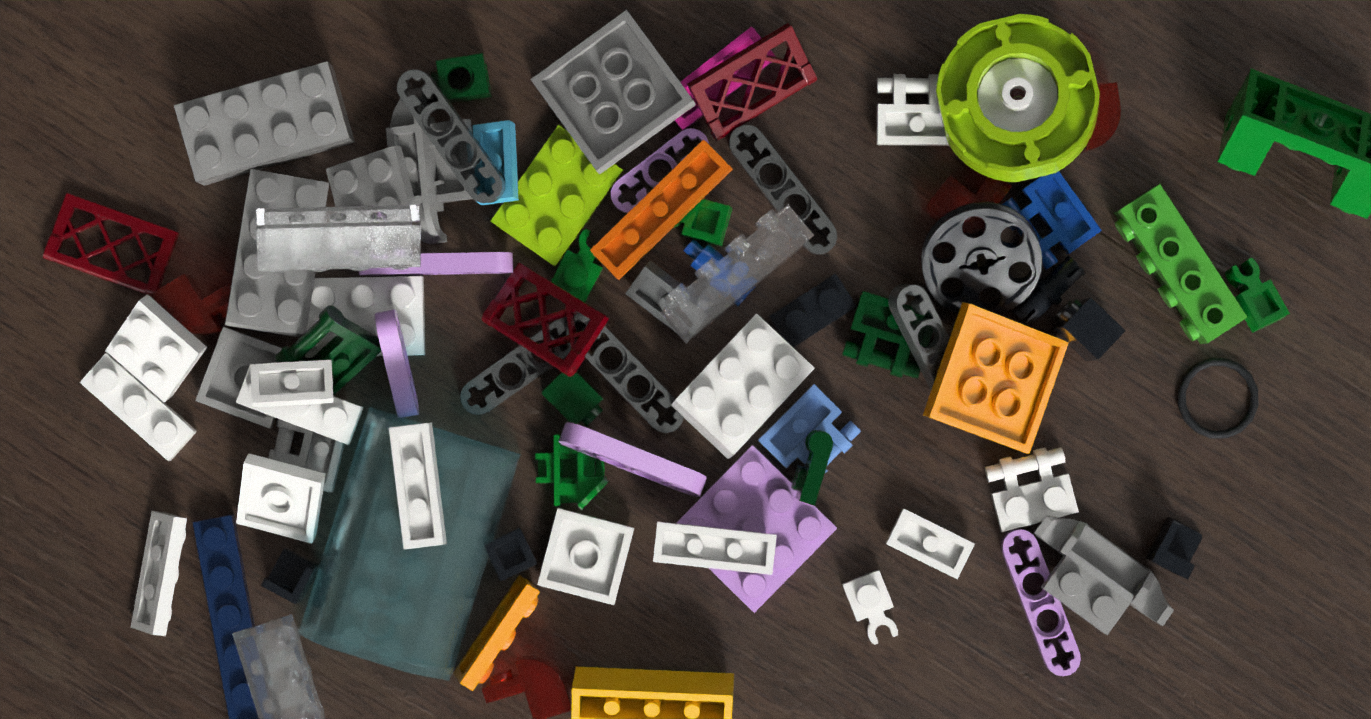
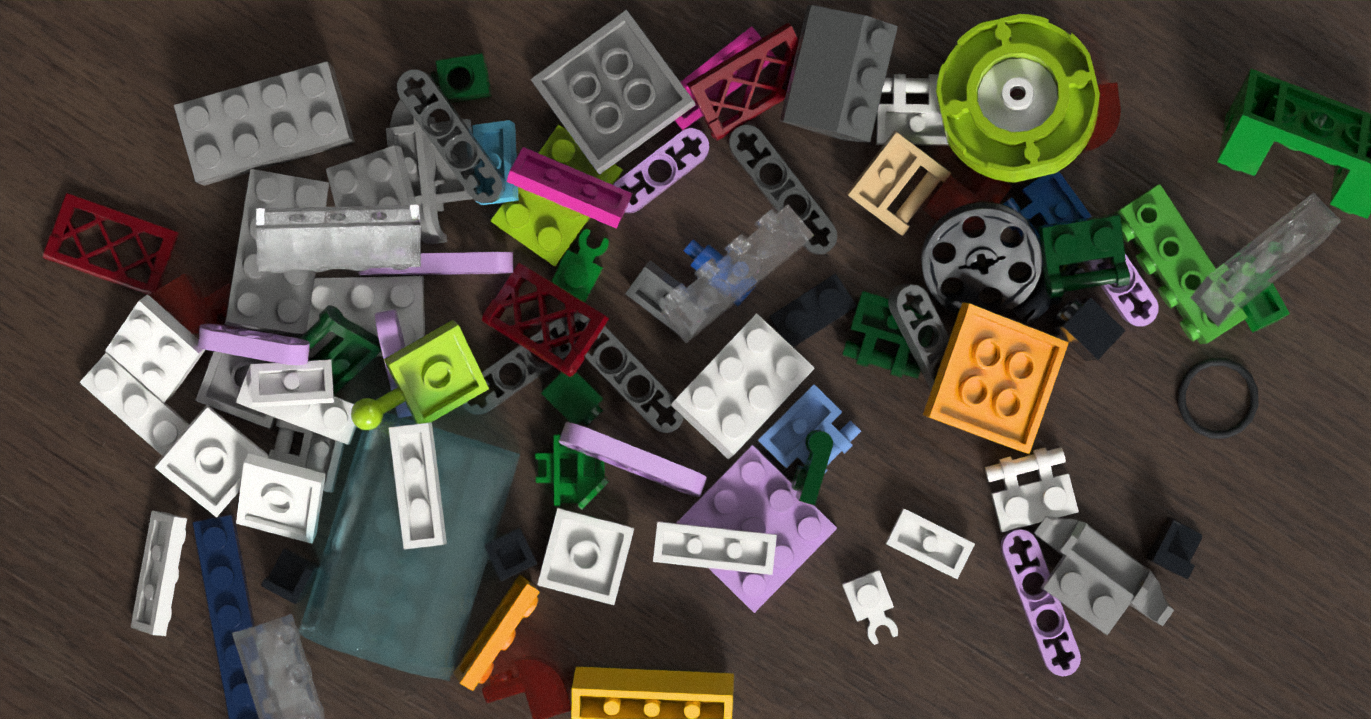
orange plate [590,139,733,280] -> none
green plate [673,199,733,246] -> none
none -> white plate [155,405,269,517]
none -> lavender beam [198,324,310,365]
none -> lime plate [351,320,489,430]
none -> dark pink plate [506,147,633,229]
none -> dark grey slope [780,5,898,142]
none -> tan plate [847,130,951,236]
none -> dark green plate [1038,213,1130,298]
none -> lavender beam [1084,254,1158,326]
none -> clear brick [1190,193,1341,326]

